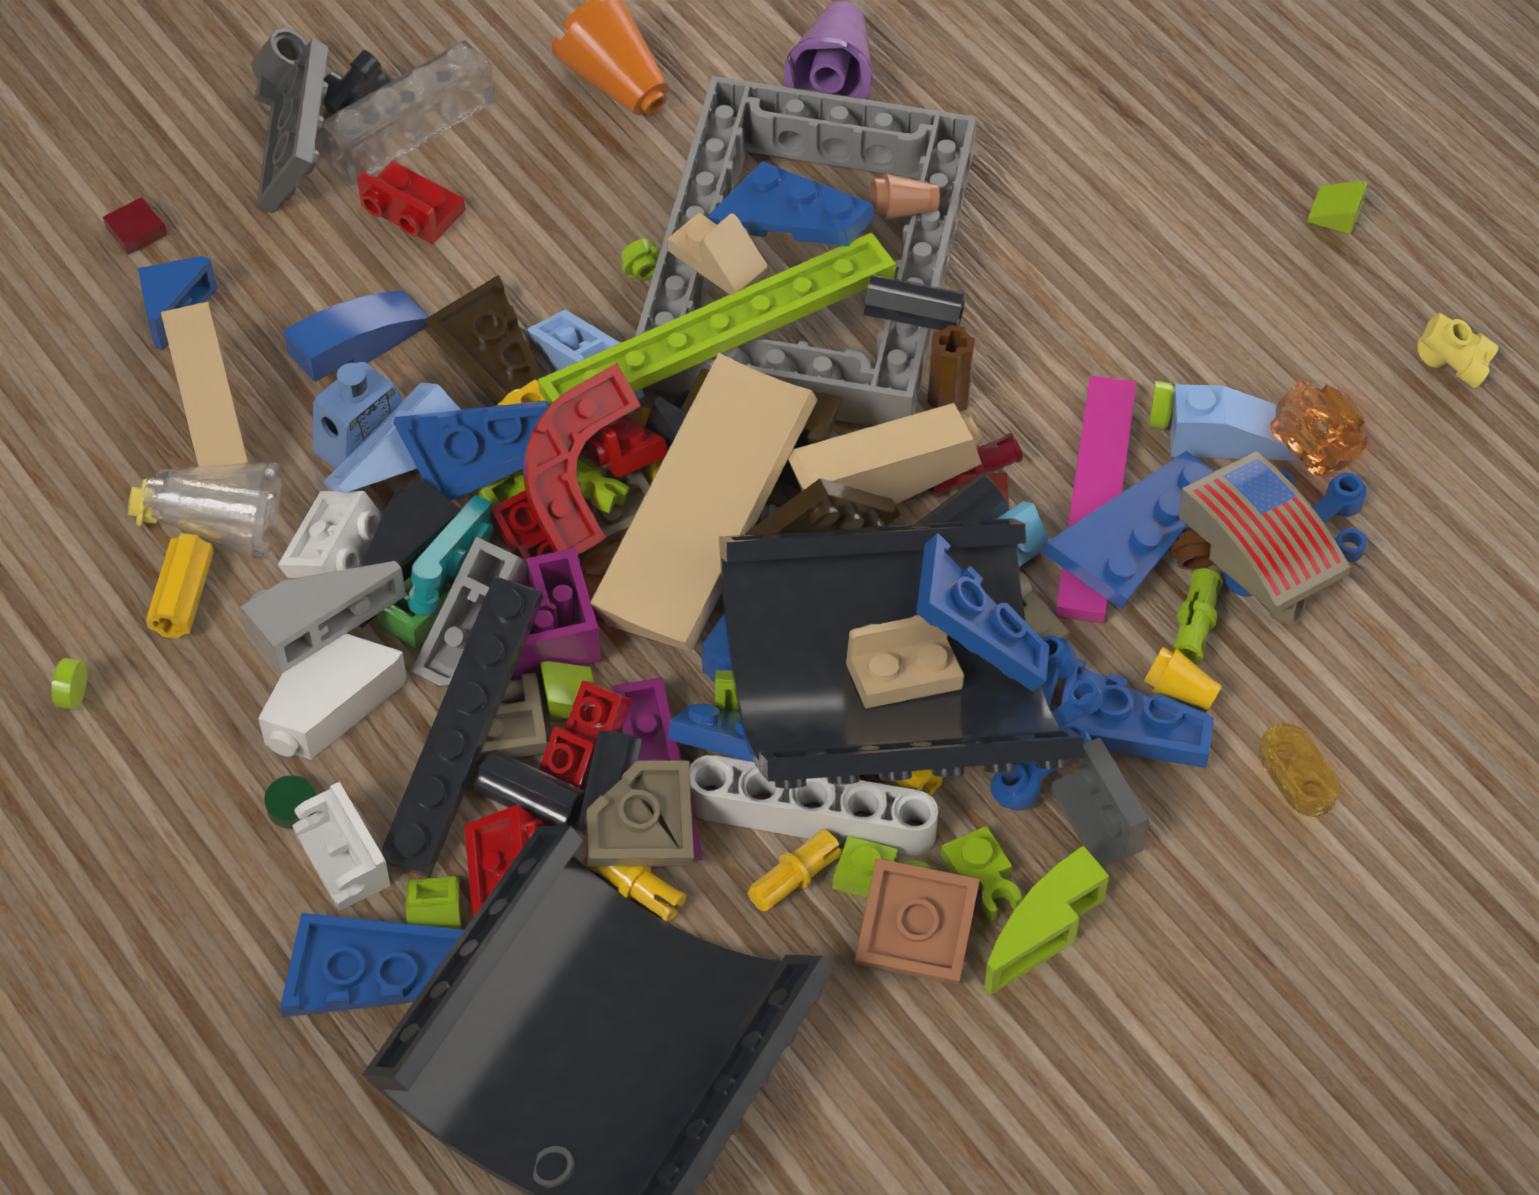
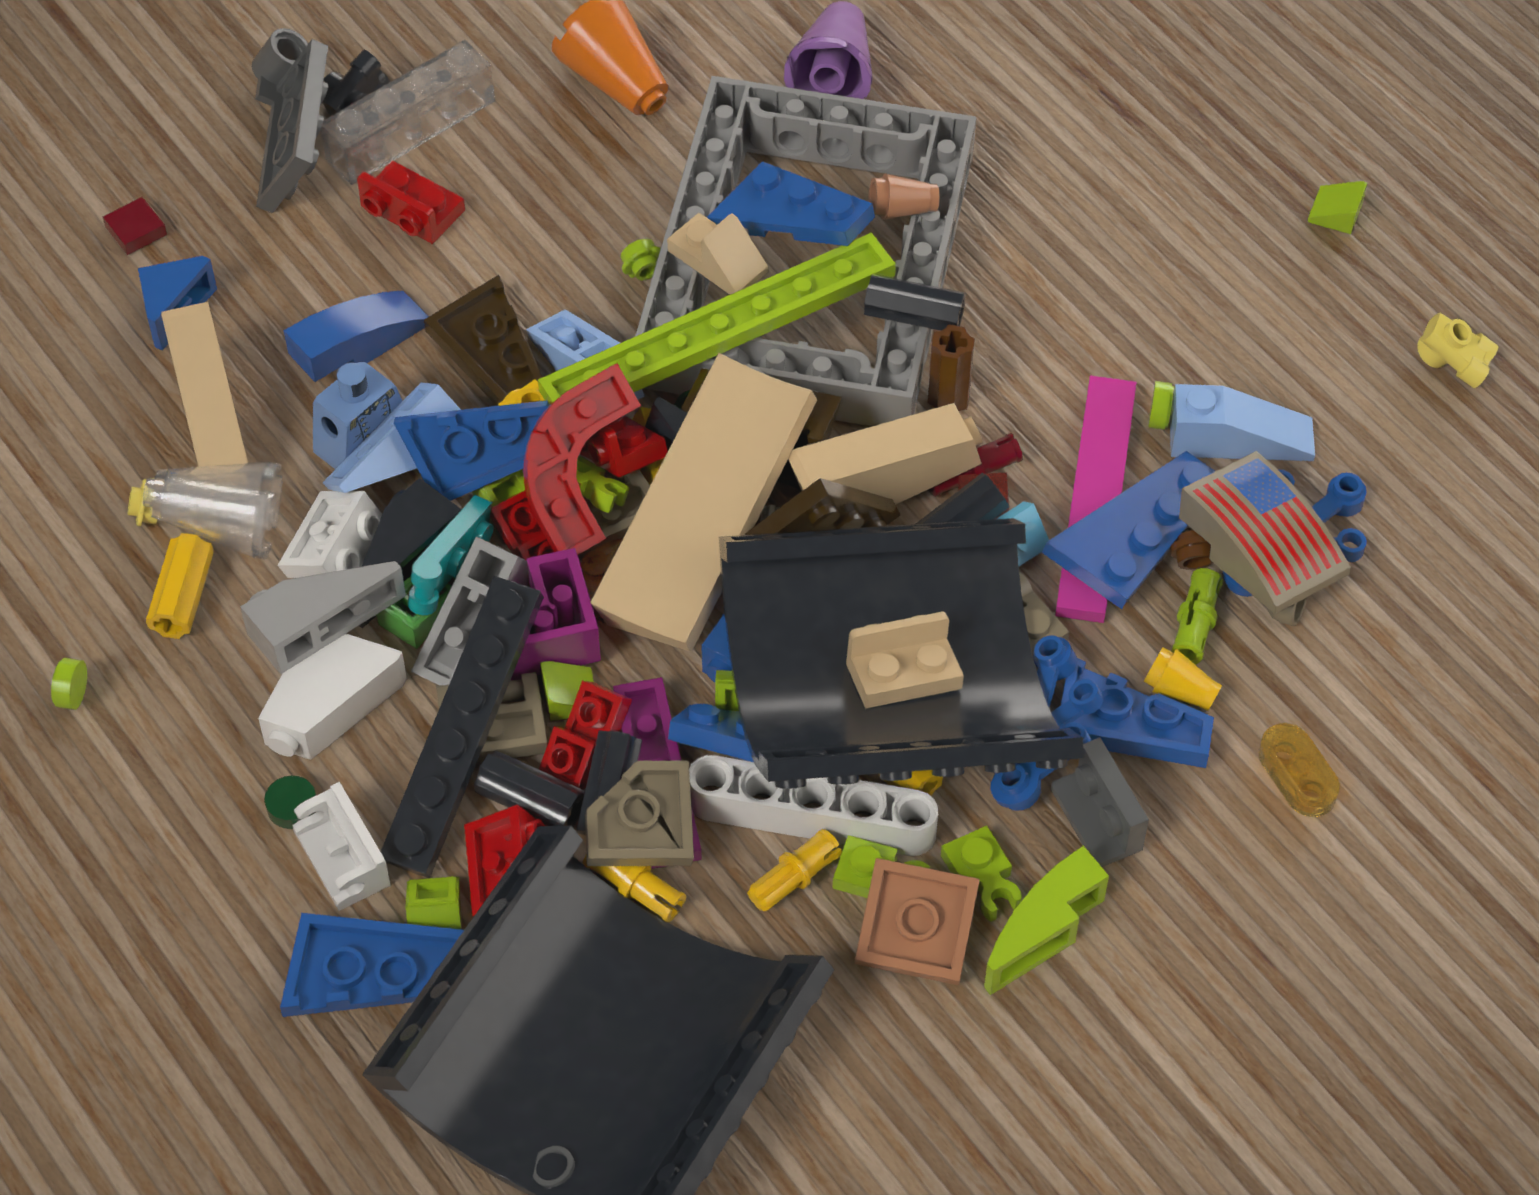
blue wing [916,533,1049,691] -> none
clear orange plate [1270,381,1367,476] -> none

